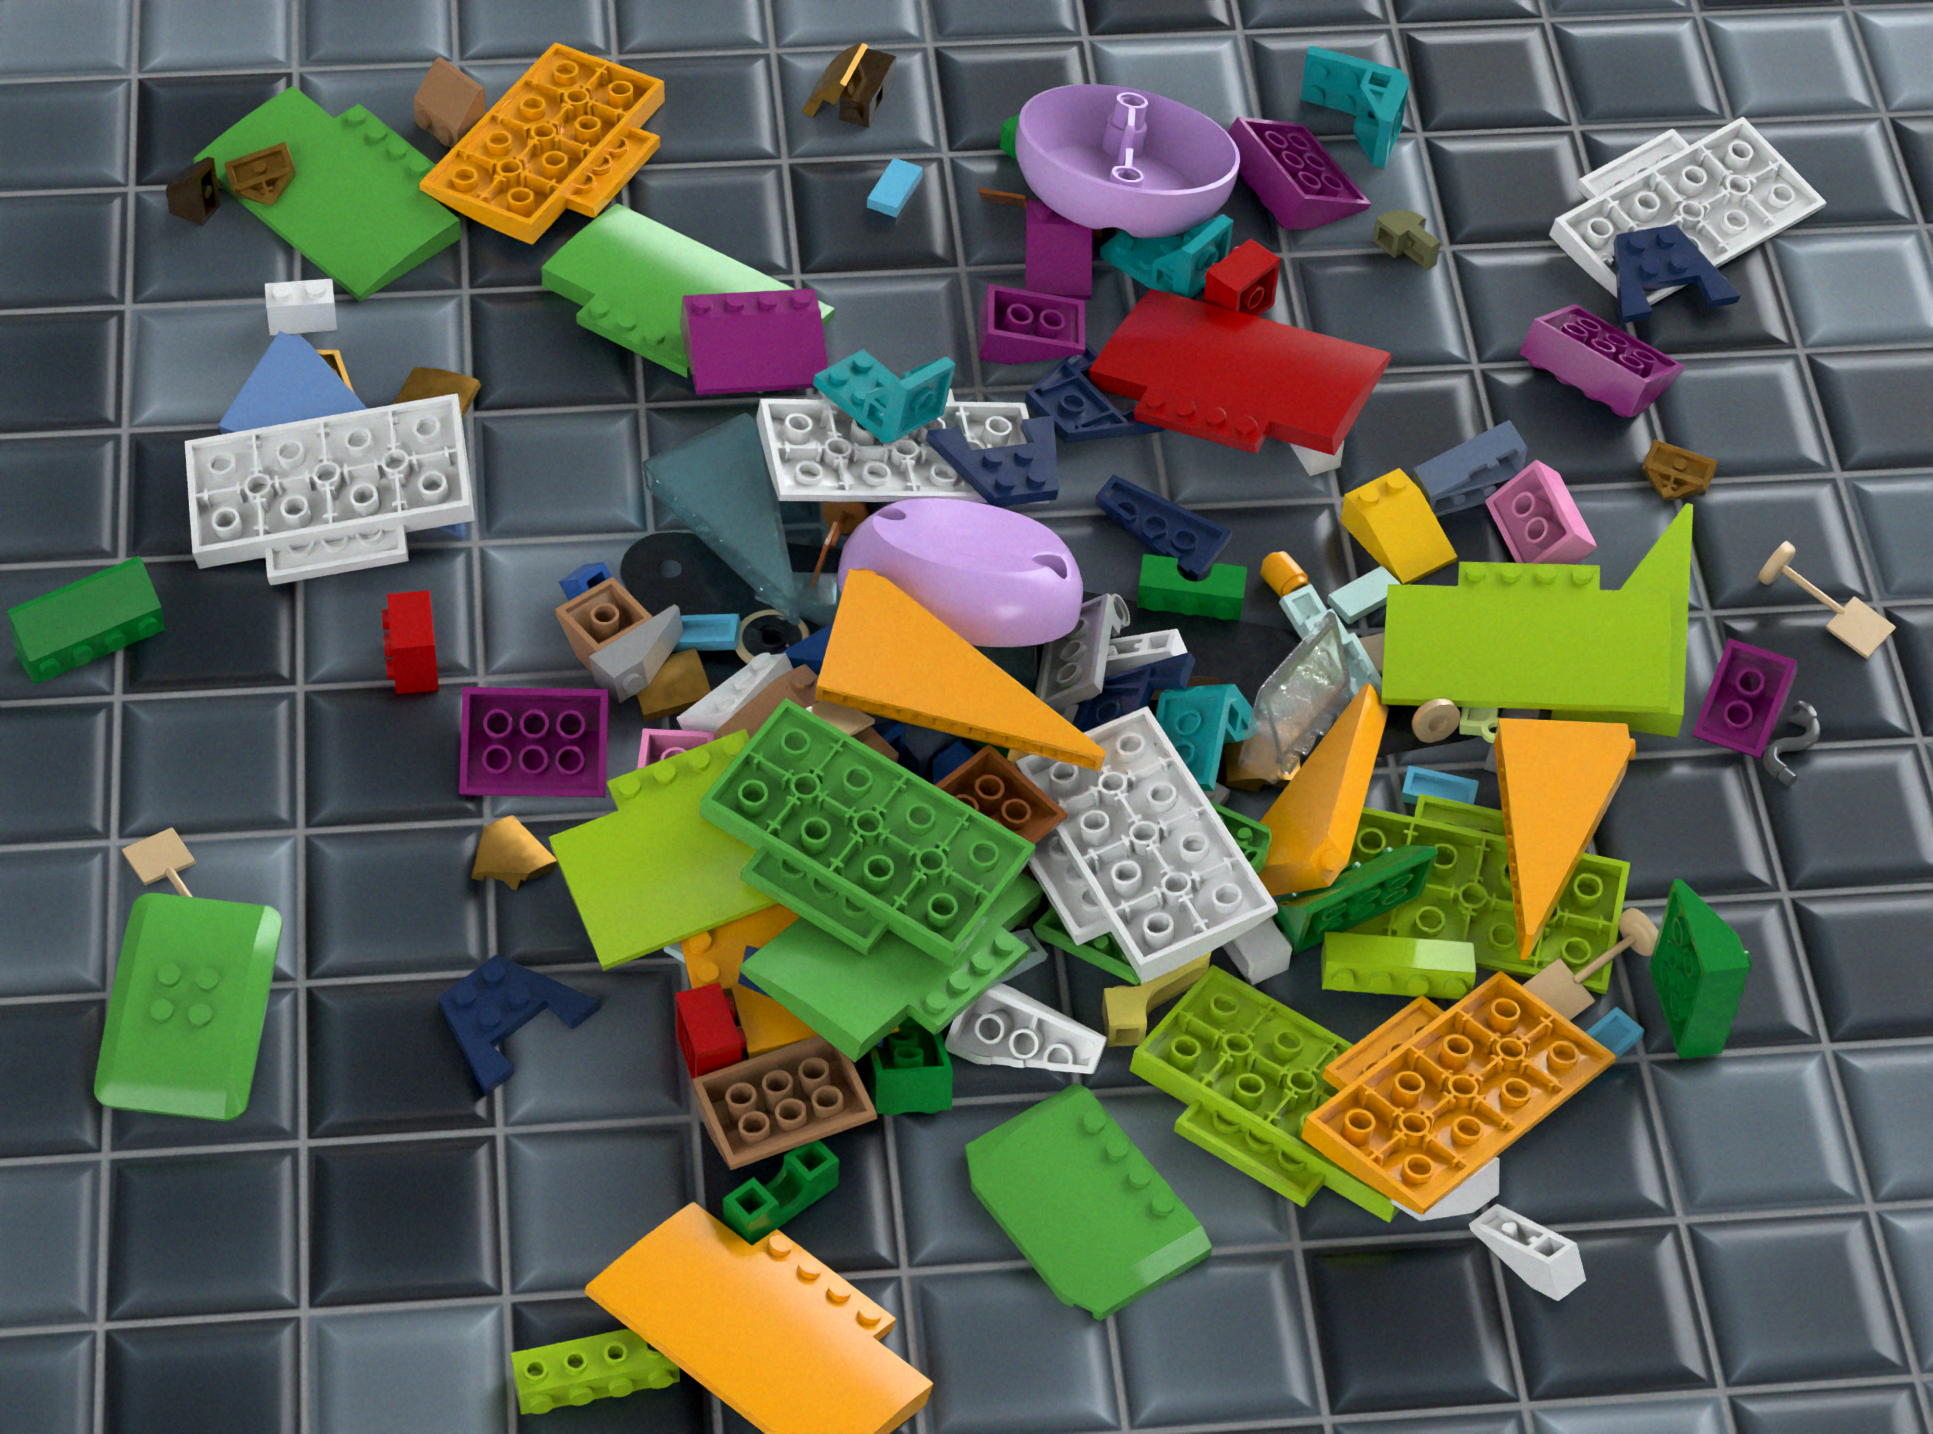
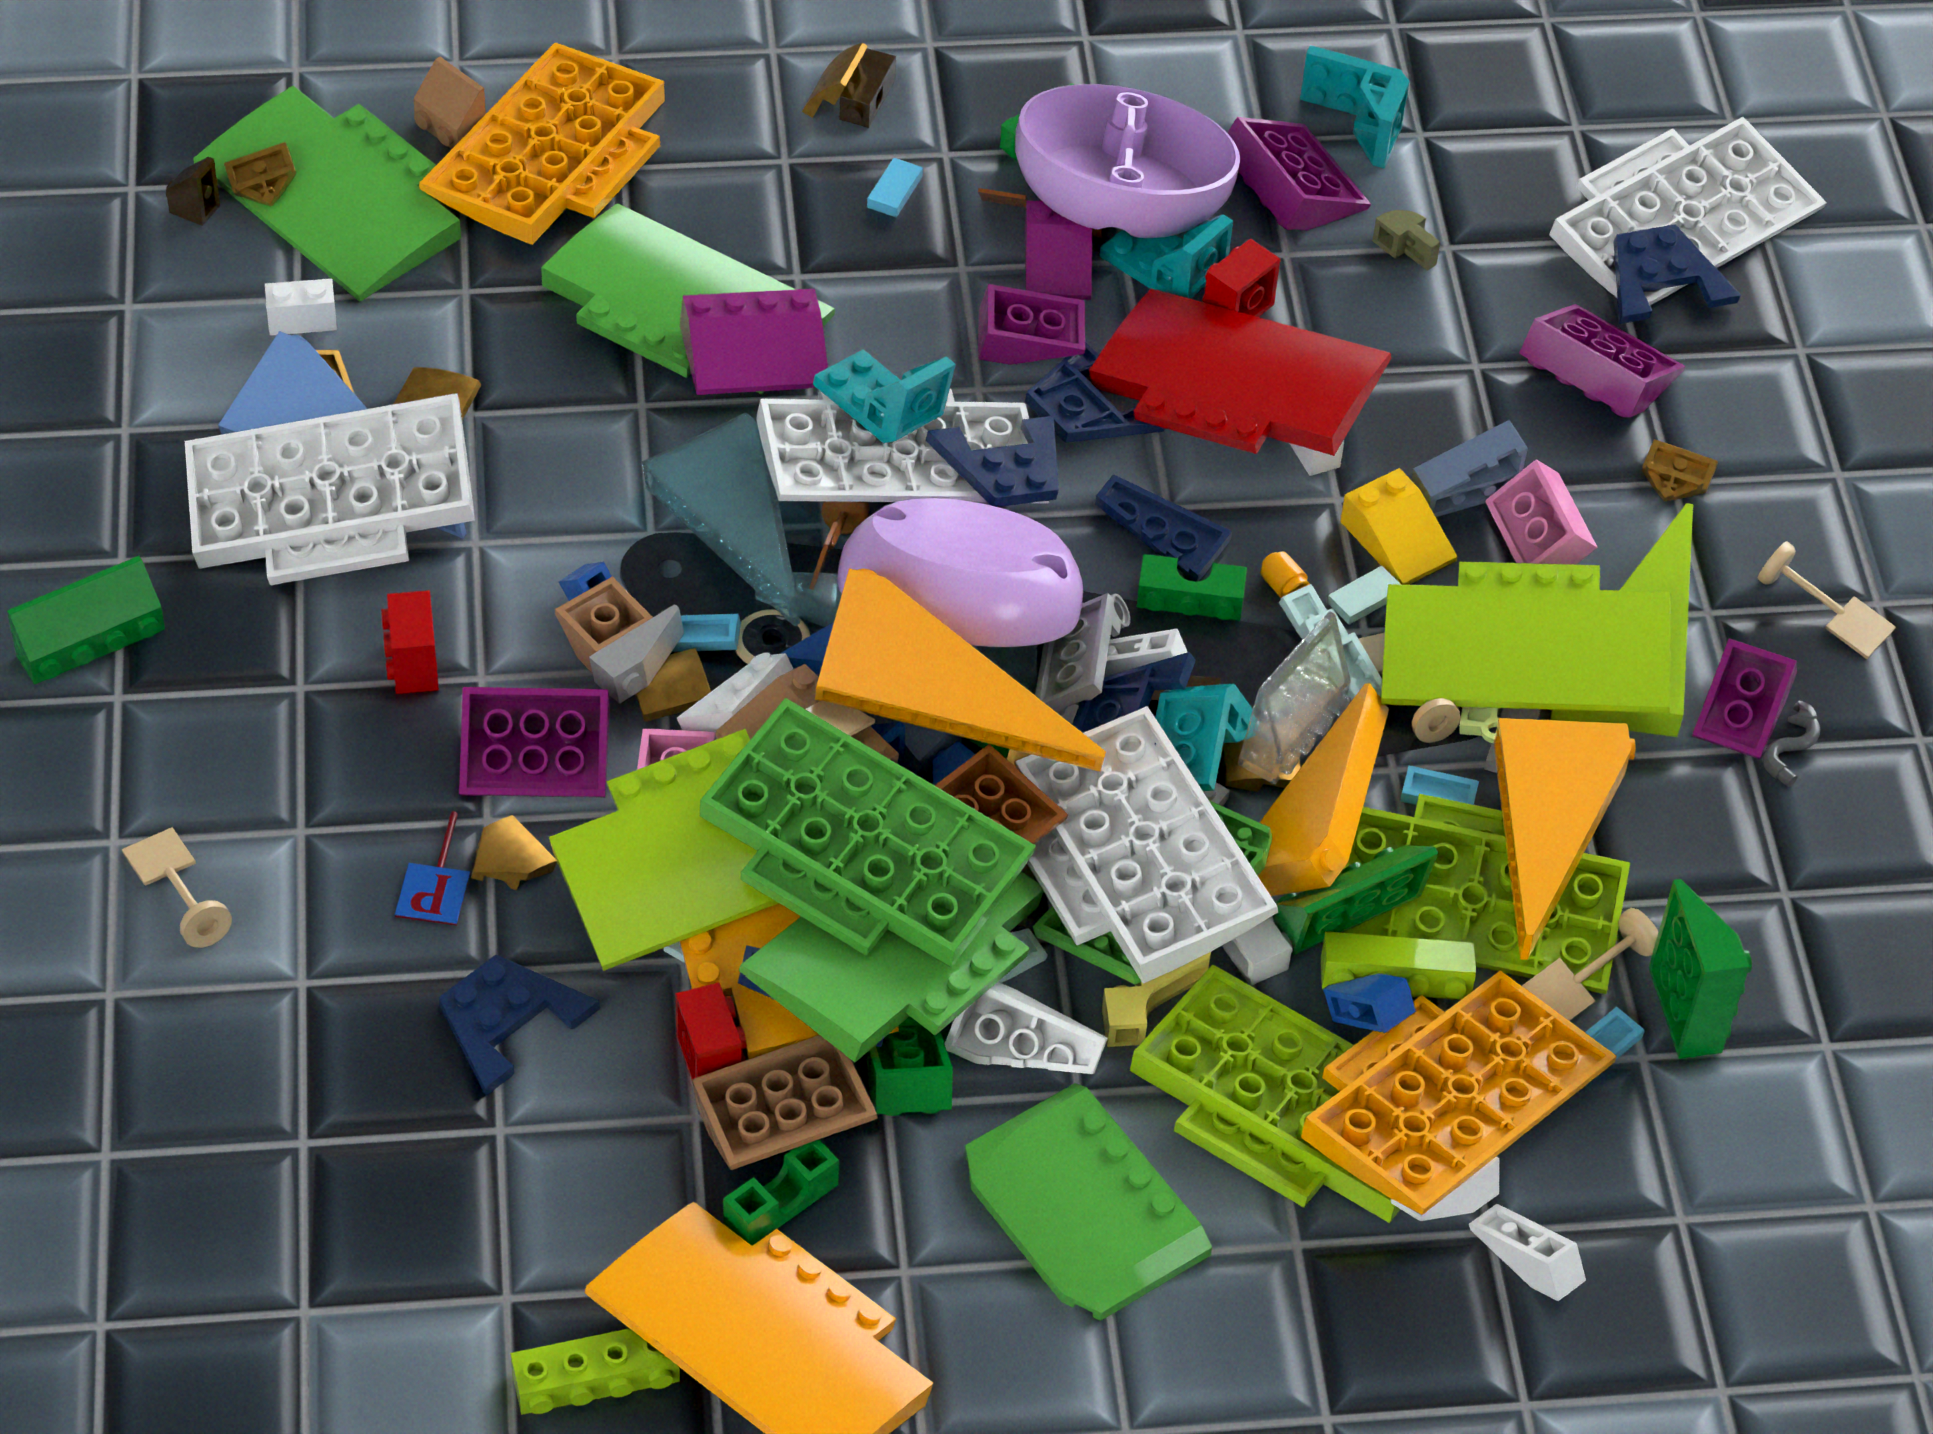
bright green wedge [94,893,282,1121] -> none
none -> blue piece [395,811,471,926]
none -> blue slope [1323,973,1416,1033]

